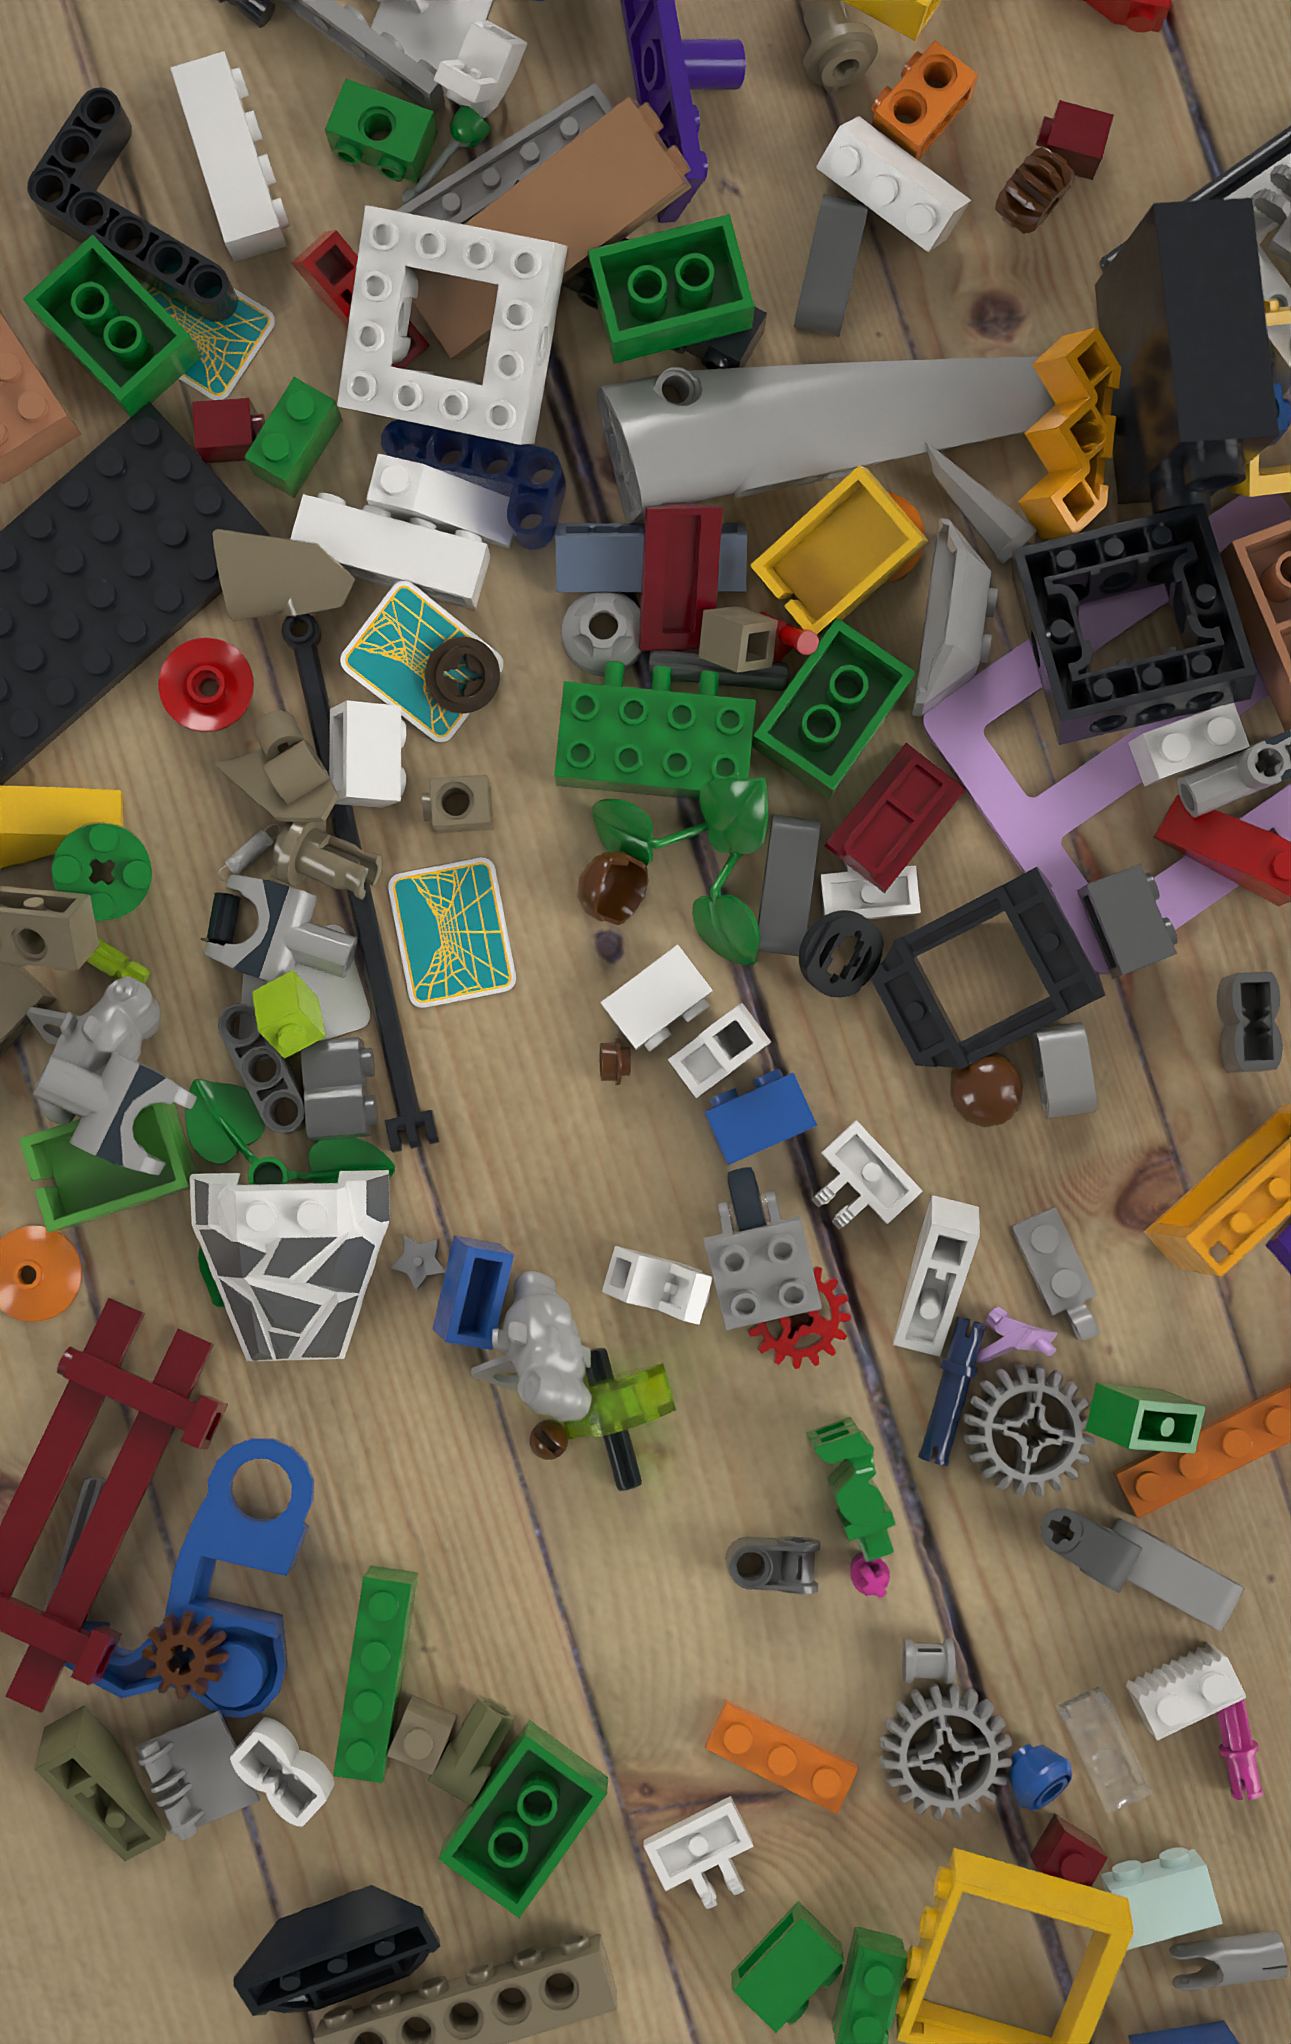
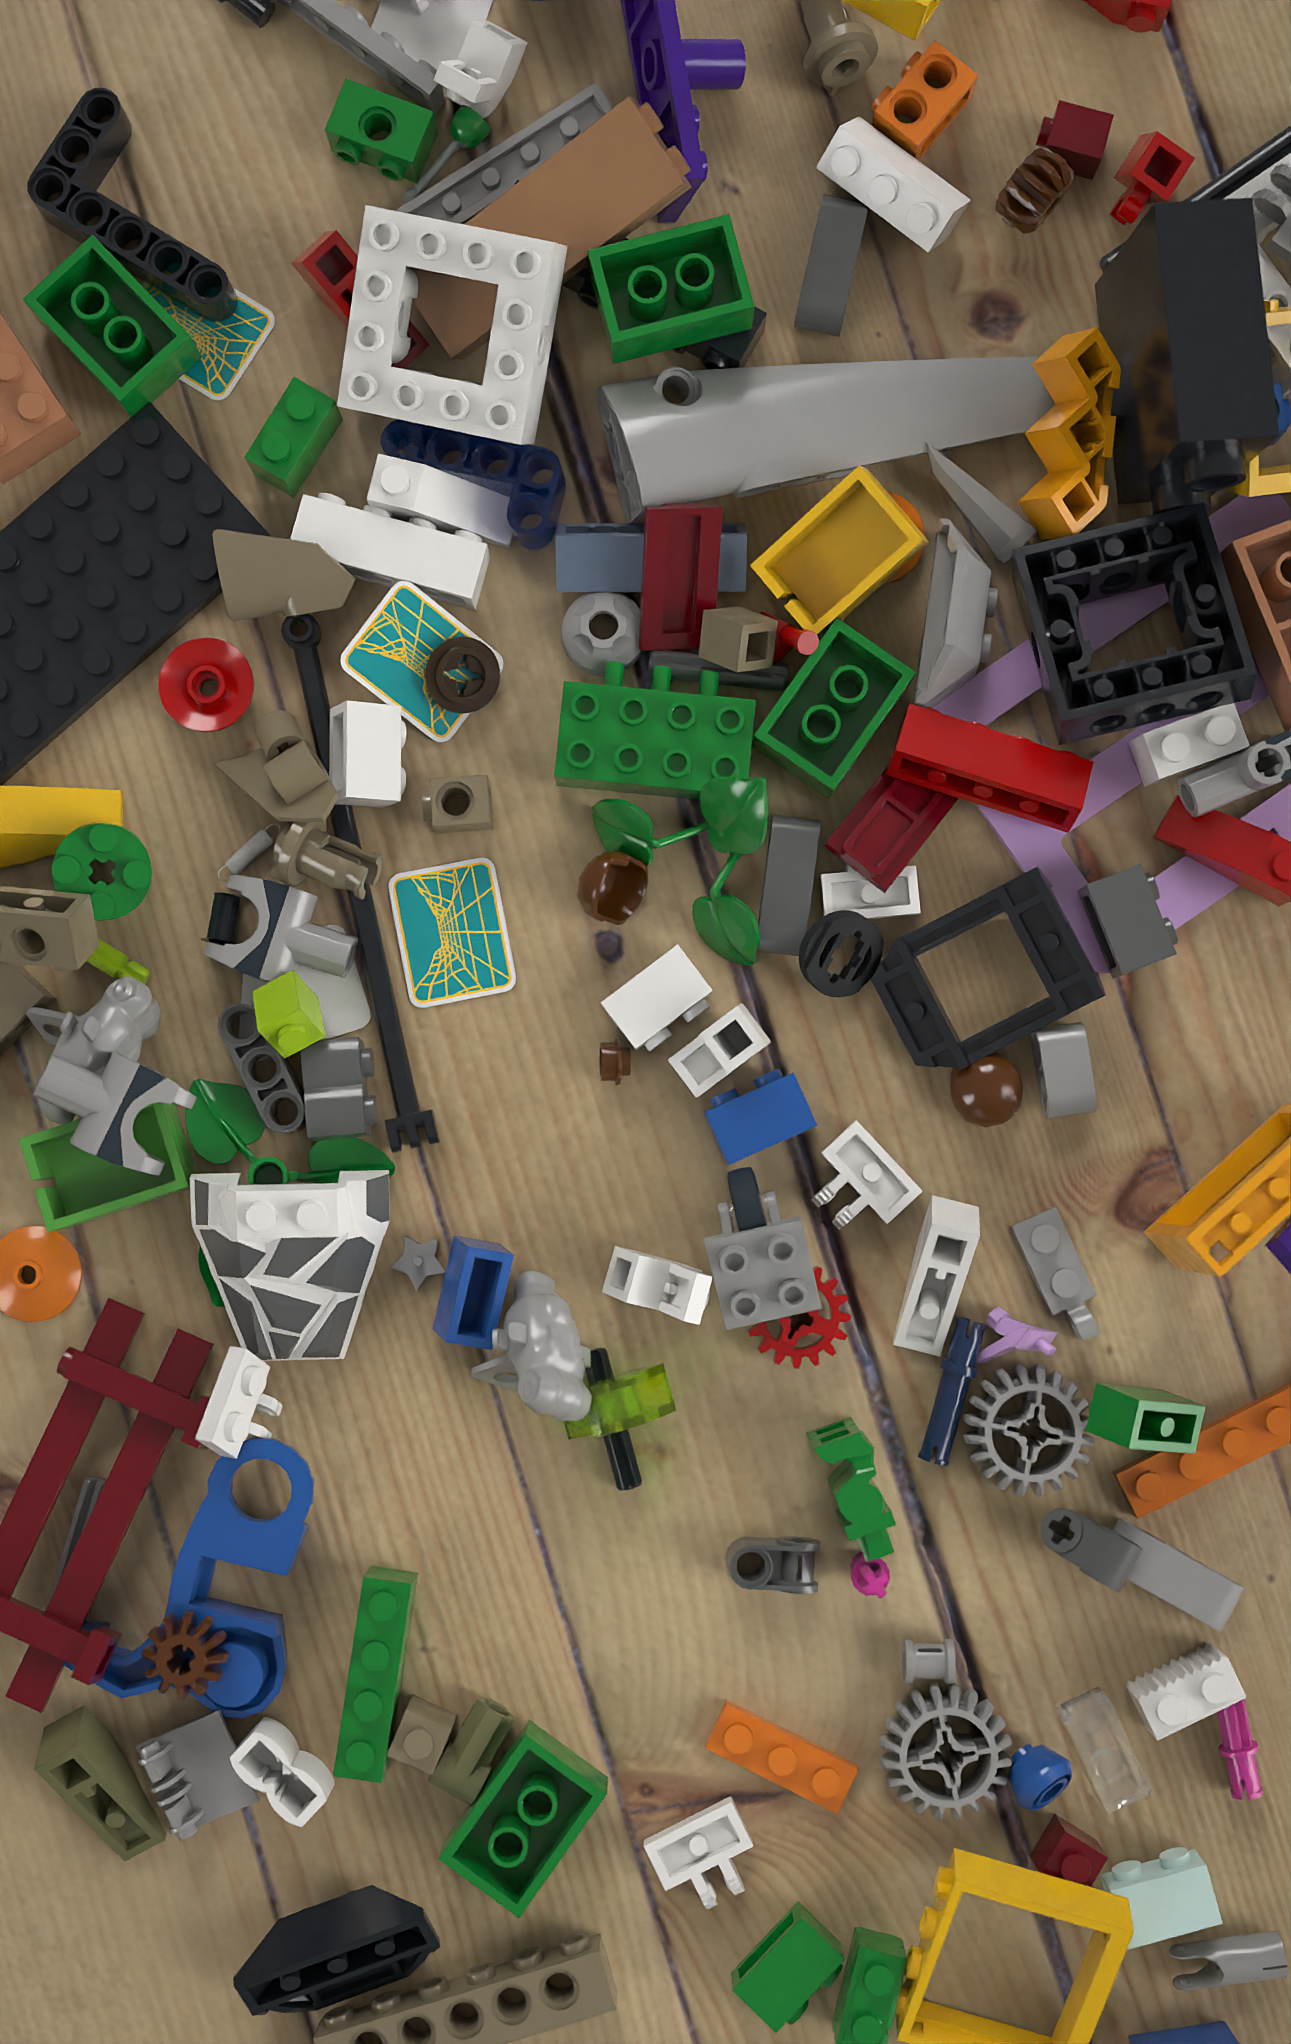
white brick [170,51,290,262] -> none
dark red brick [192,398,266,463] -> none
reddish brown hinge [529,1419,569,1460] -> none
dark grey brick [1217,972,1283,1073] -> none
none -> white hinge [195,1346,283,1459]
none -> red brick [885,703,1094,833]
none -> red brick [1109,131,1195,225]

